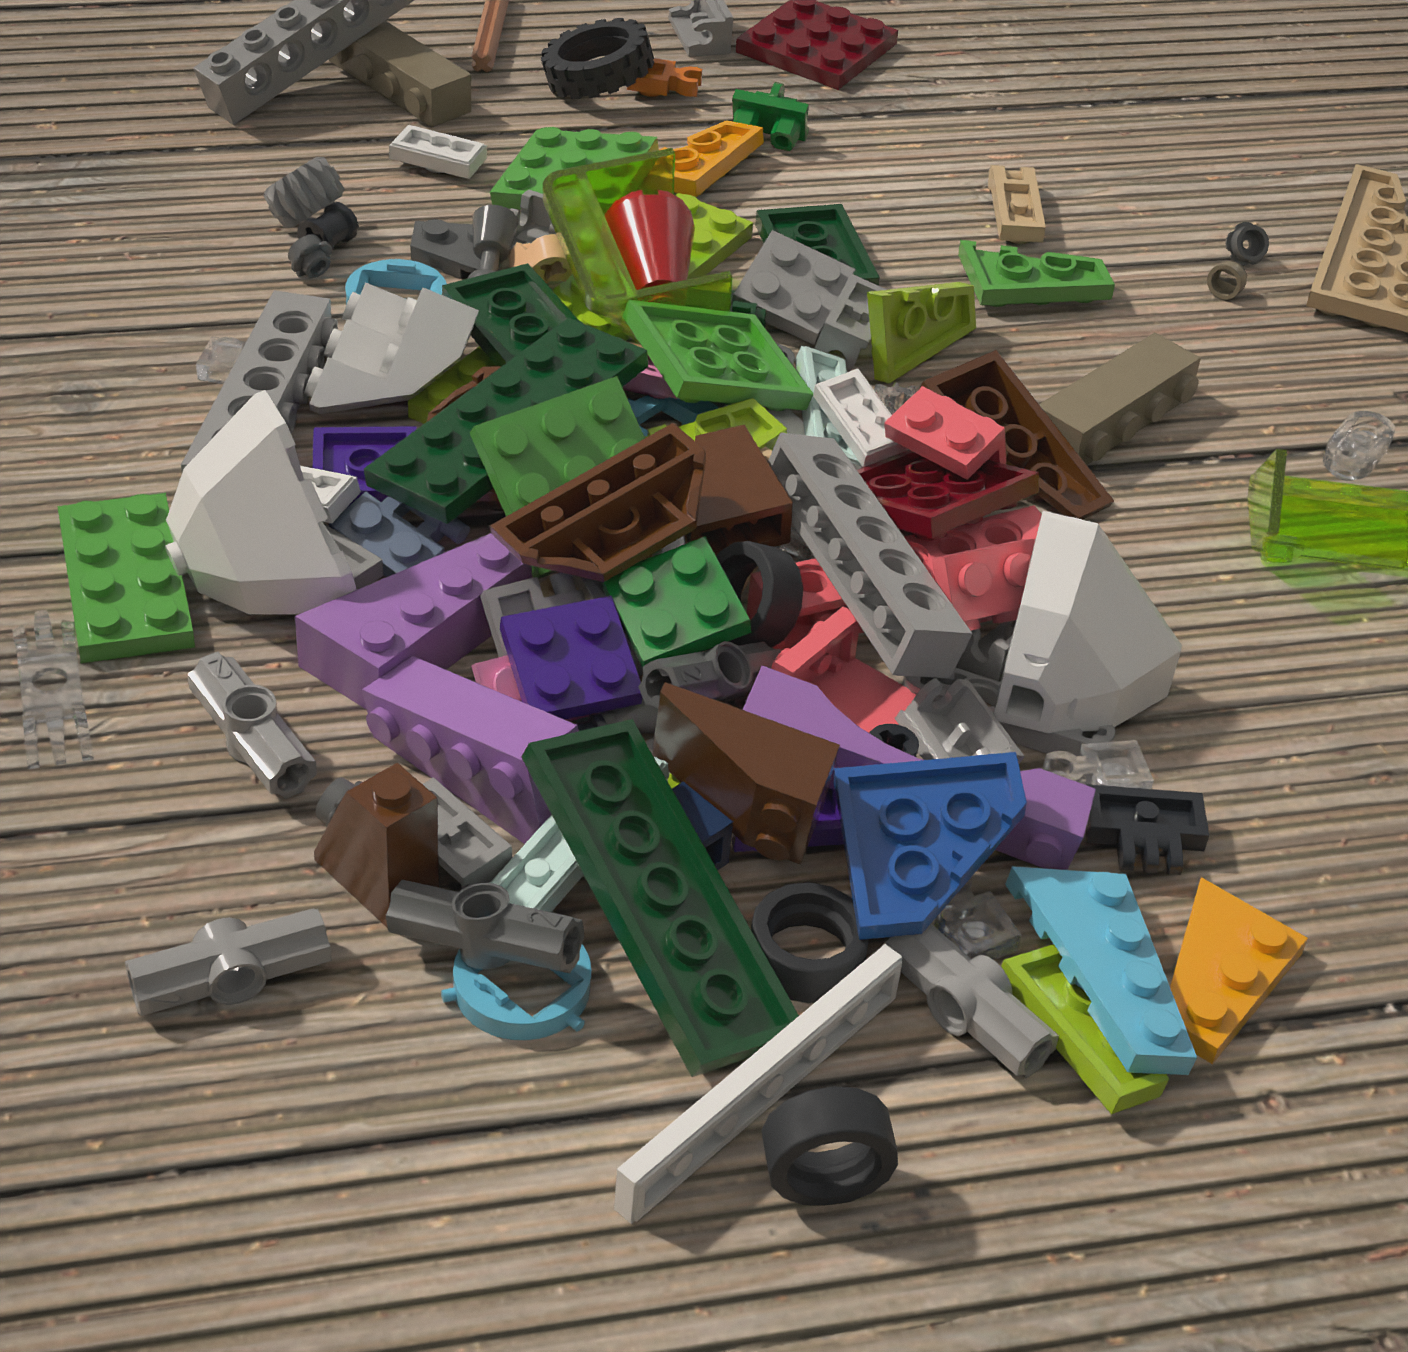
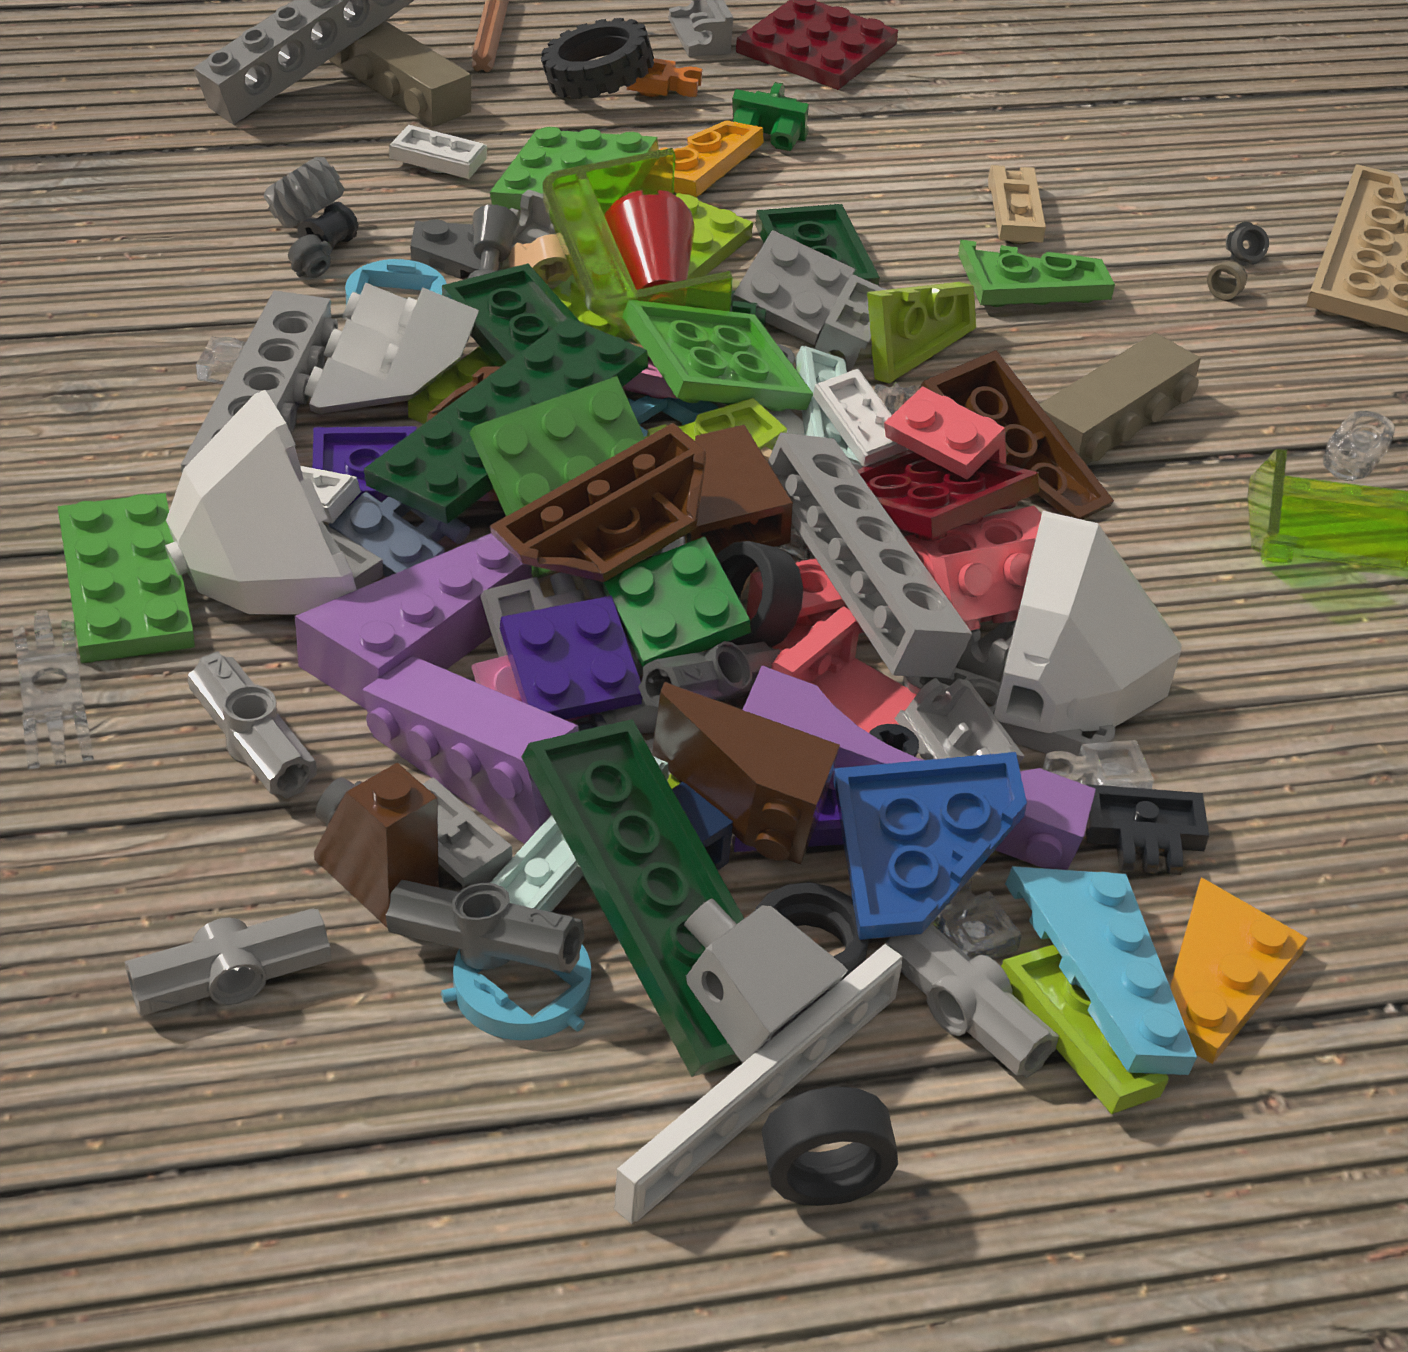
none -> light grey torso [684,899,848,1063]

